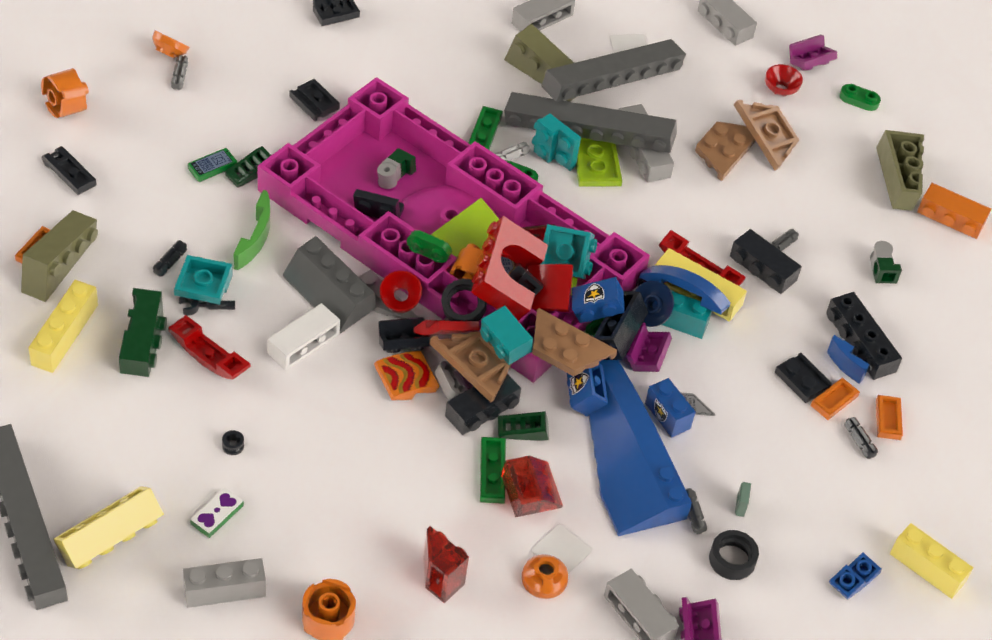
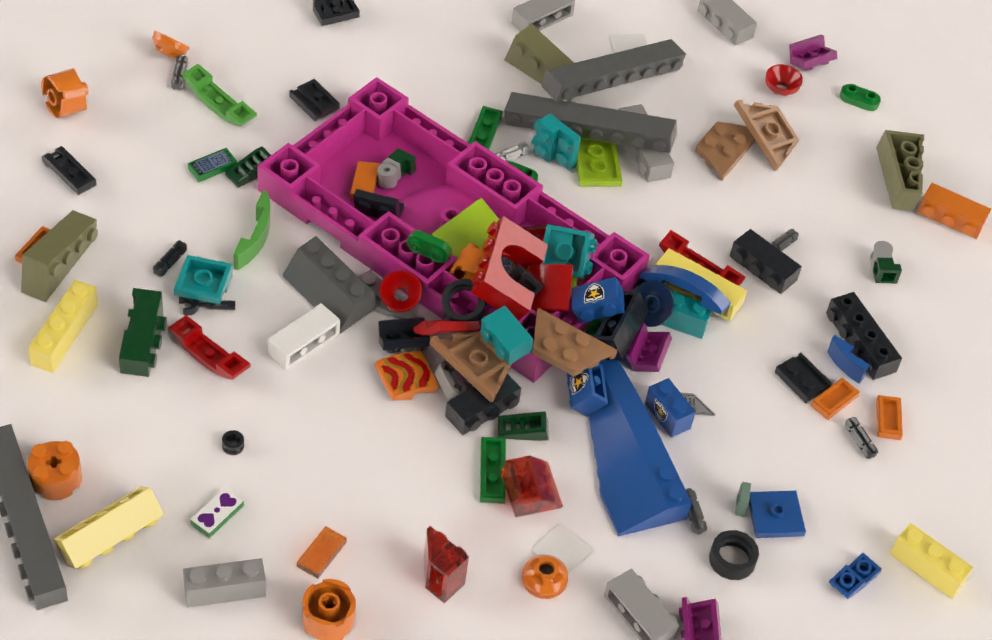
none -> orange brick [28,441,82,500]
none -> bright green slope [182,64,257,126]
none -> clear orange tile [297,526,347,579]
none -> orange tile [350,161,380,199]
none -> blue plate [749,490,806,538]

